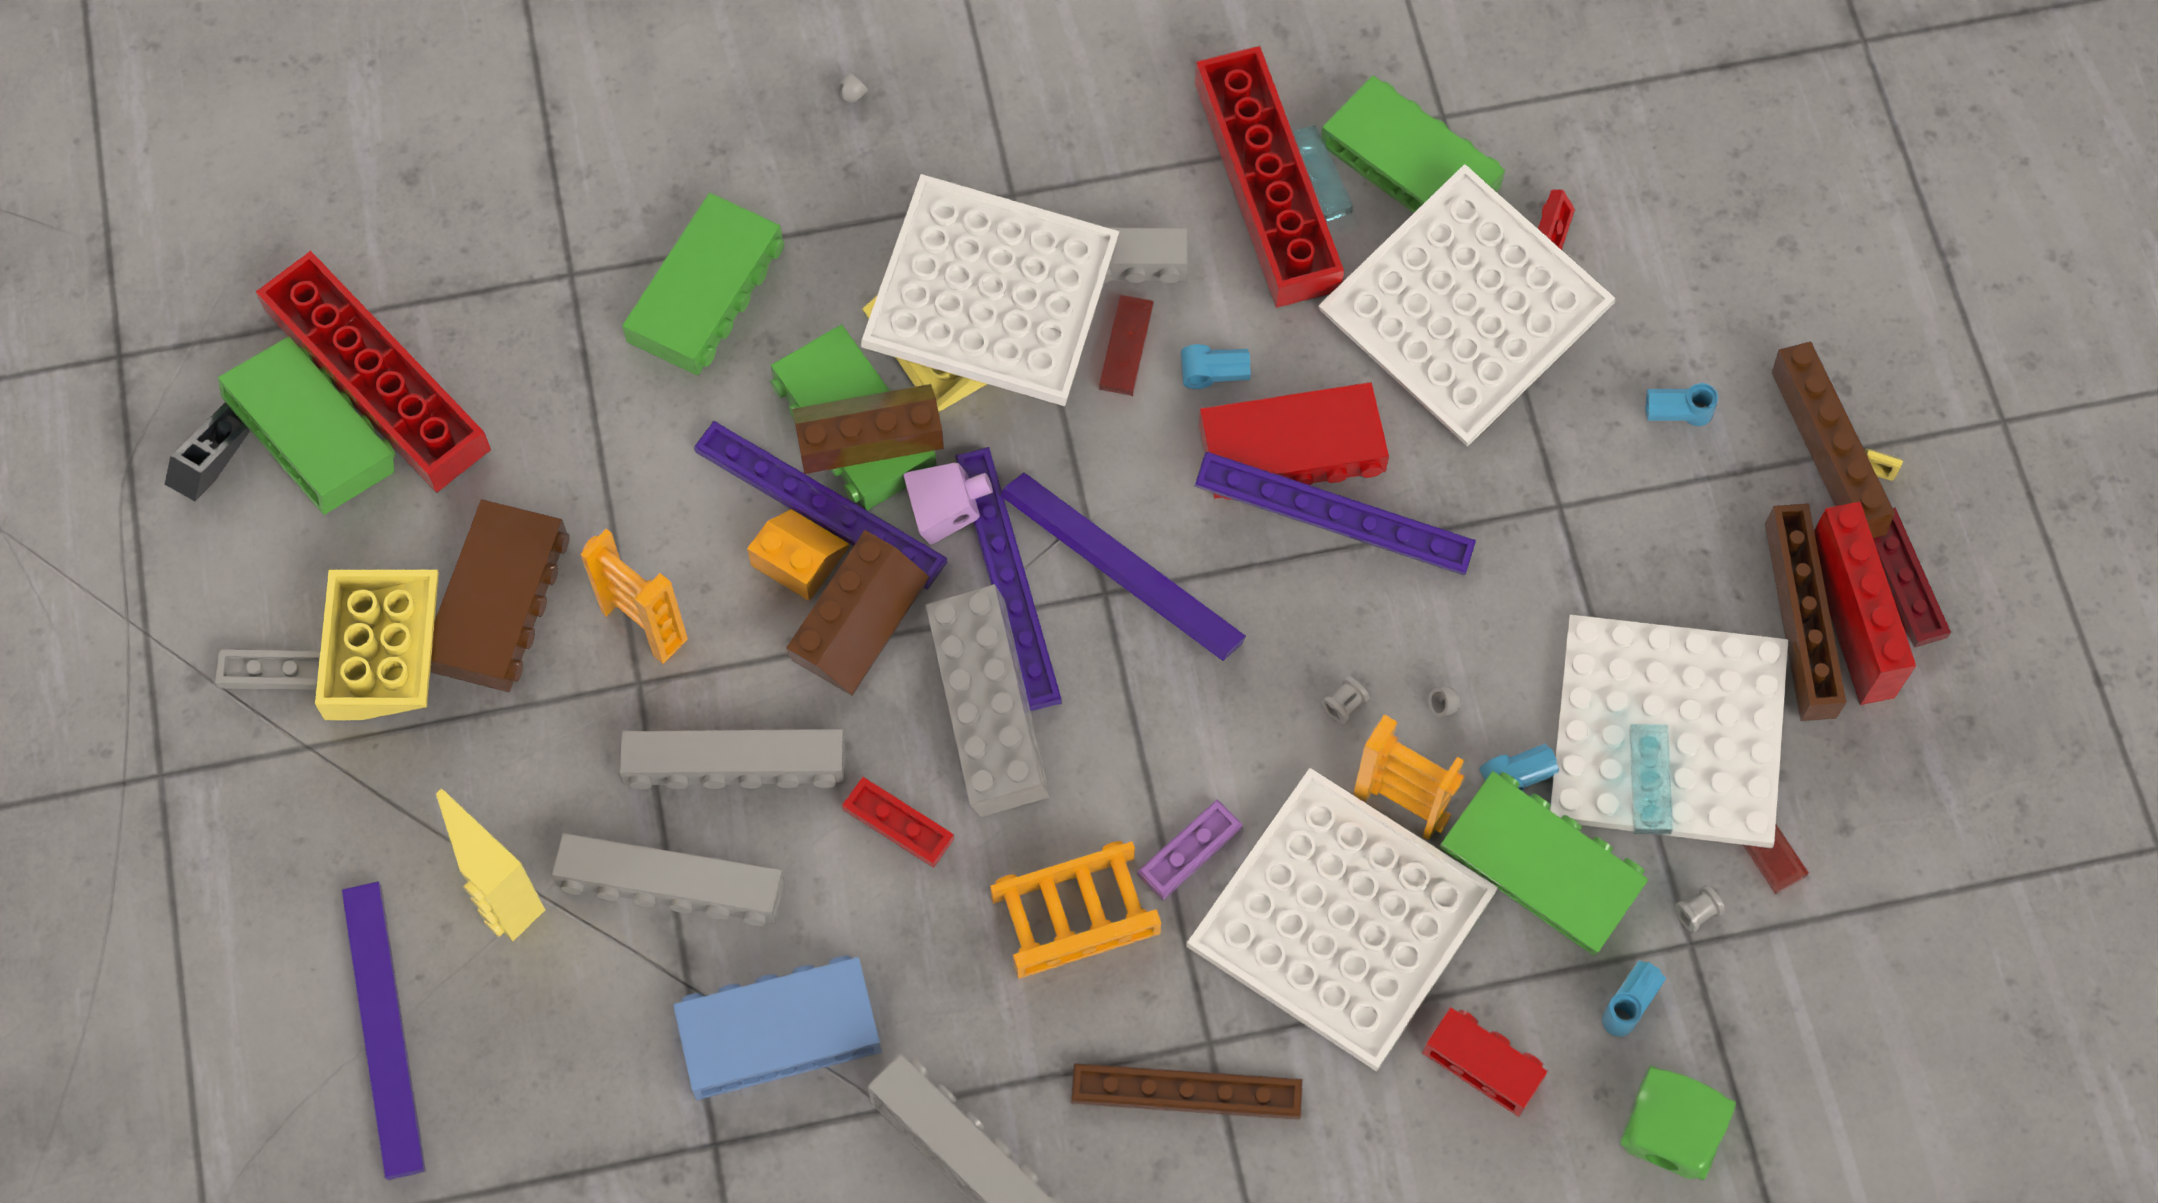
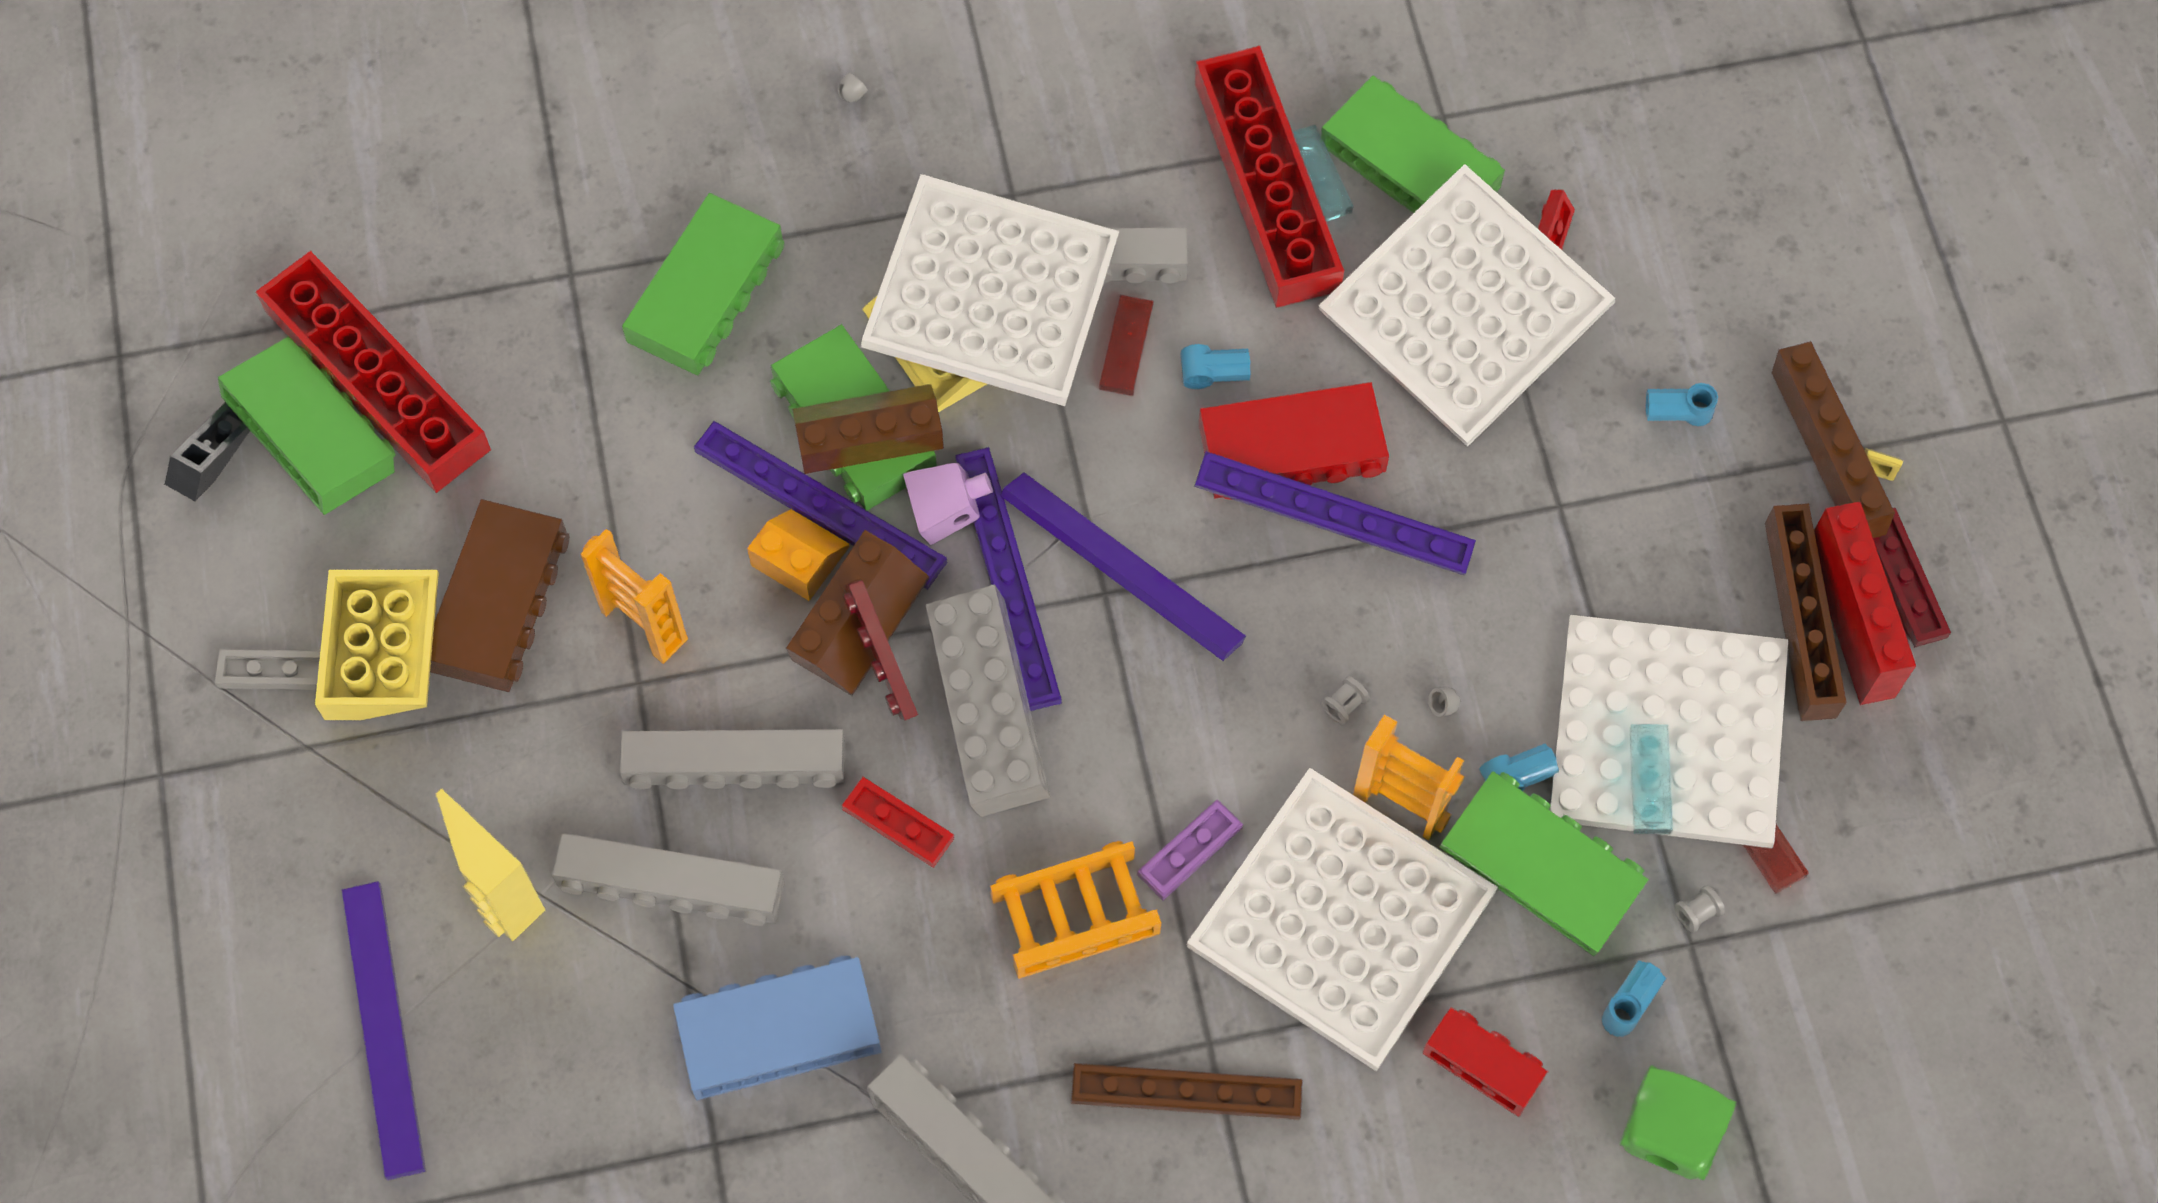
none -> dark red plate [843,580,918,721]

